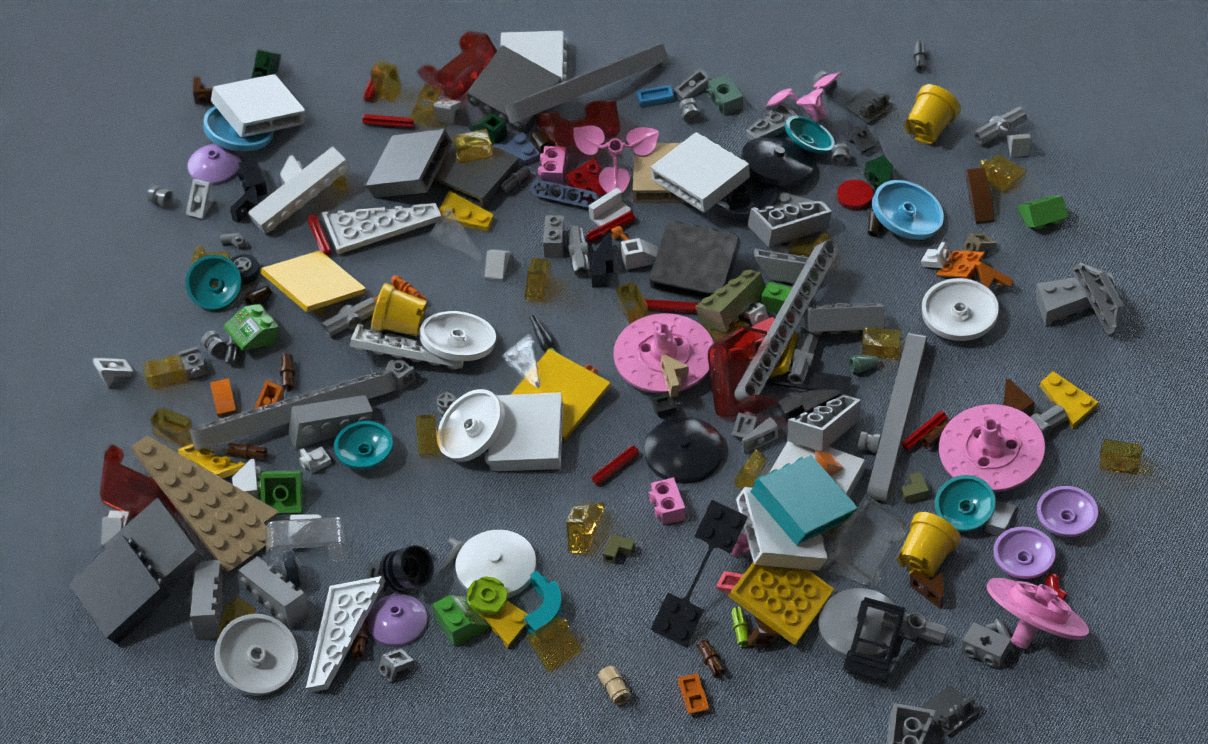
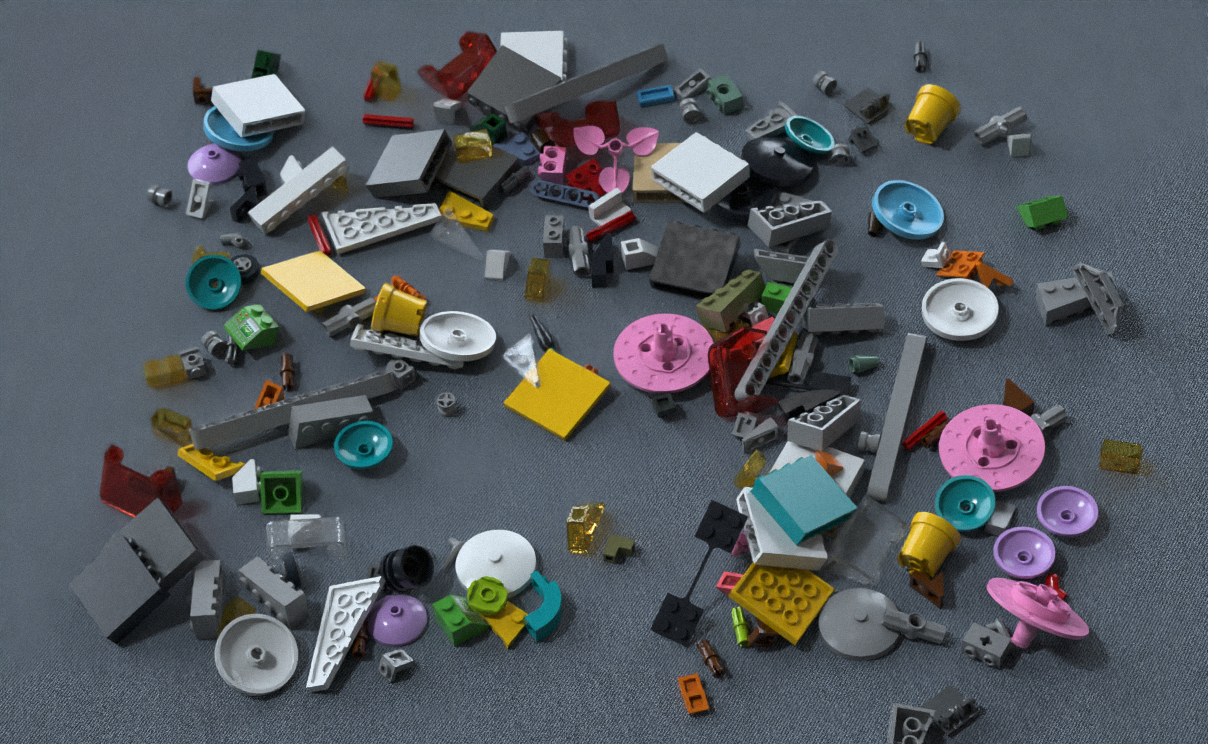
white slope [92,358,133,387] -> none
white slope [101,510,130,547] -> none
tan wing [130,436,278,574] -> none
orange slope [210,378,236,416] -> none
reddish brown pin [227,442,268,460] -> none
dark brown cone [244,286,272,306] -> none
white bracket [299,446,332,474] -> none
clear yellow piece [410,84,441,126] -> none
clear yellow slope [415,414,438,455] -> none
white dish [437,389,505,462] -> none
white brick [485,393,564,472] -> none
clear yellow hinge [526,615,581,672] -> none
red axle [591,445,639,486] -> none
tan piece [598,666,631,705] -> none
orange hand [611,226,630,241] -> none
clear yellow piece [616,282,648,325] -> none
red axle [645,299,699,314] -> none
black dish [645,417,723,484] -> none
bright pink brick [648,477,686,525] -> none
tan slope [660,355,689,397] -> none
bright pink plant [765,72,842,122] -> none
clear yellow hinge [788,233,831,256] -> none
red tile [837,179,873,210] -> none
black piece [843,597,906,683] -> none
clear yellow piece [862,327,902,360] -> none
dark green slope [864,155,893,190] -> none
olive piece [901,472,929,504] -> none
dark tan bracket [963,233,996,252] -> none
reddish brown slope [966,167,994,224] -> none
clear yellow hinge [979,154,1026,191] -> none
yellow wing [1040,371,1099,428] -> none

